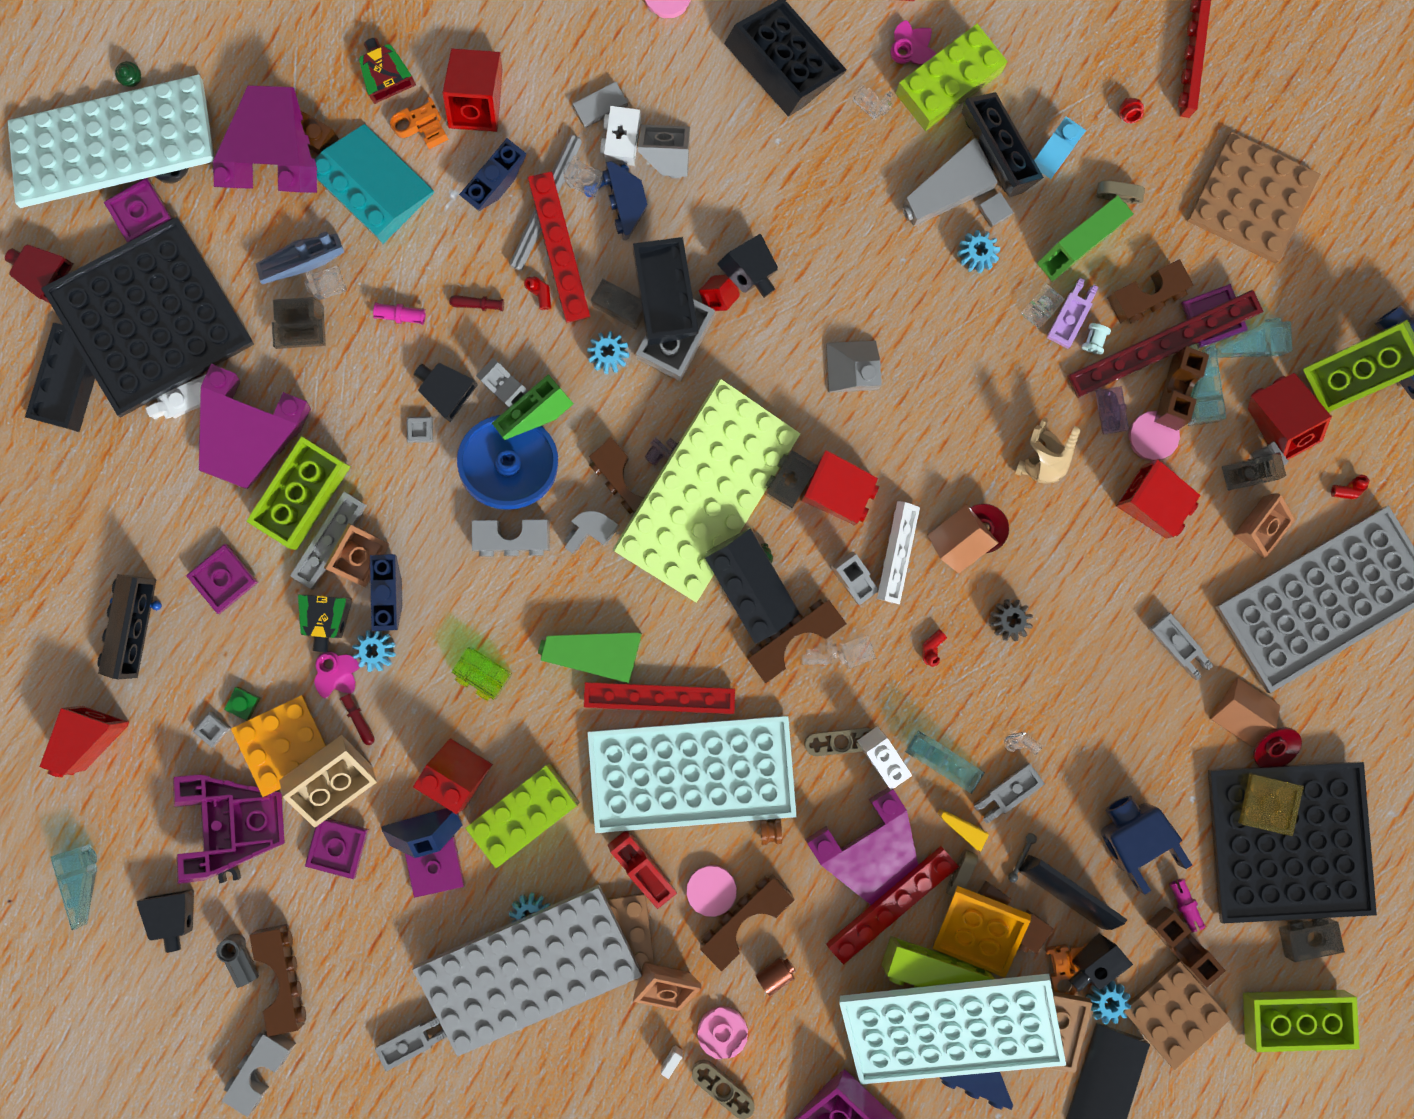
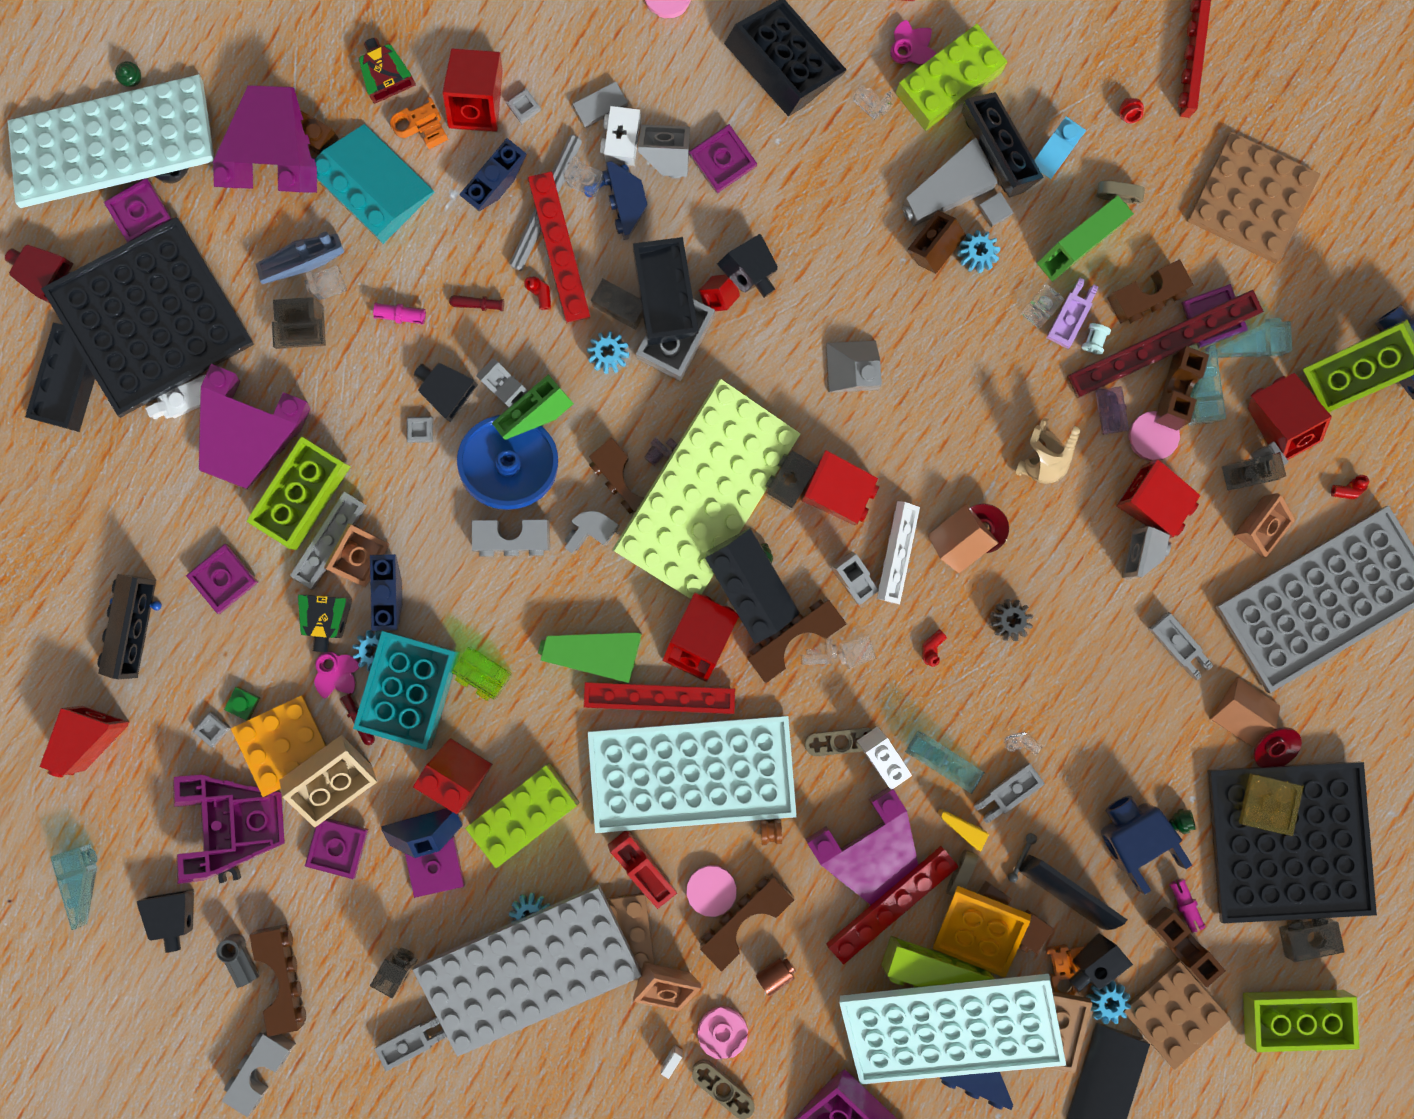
none -> teal slope [353,631,460,750]
none -> clear smoke brick [370,948,418,999]
none -> light grey tile [506,88,541,125]
none -> red slope [662,593,739,682]
none -> magenta plate [689,124,757,193]
none -> reddish brown brick [908,210,966,274]
none -> light grey slope [1123,526,1171,579]
none -> dark green plate [1169,809,1196,834]

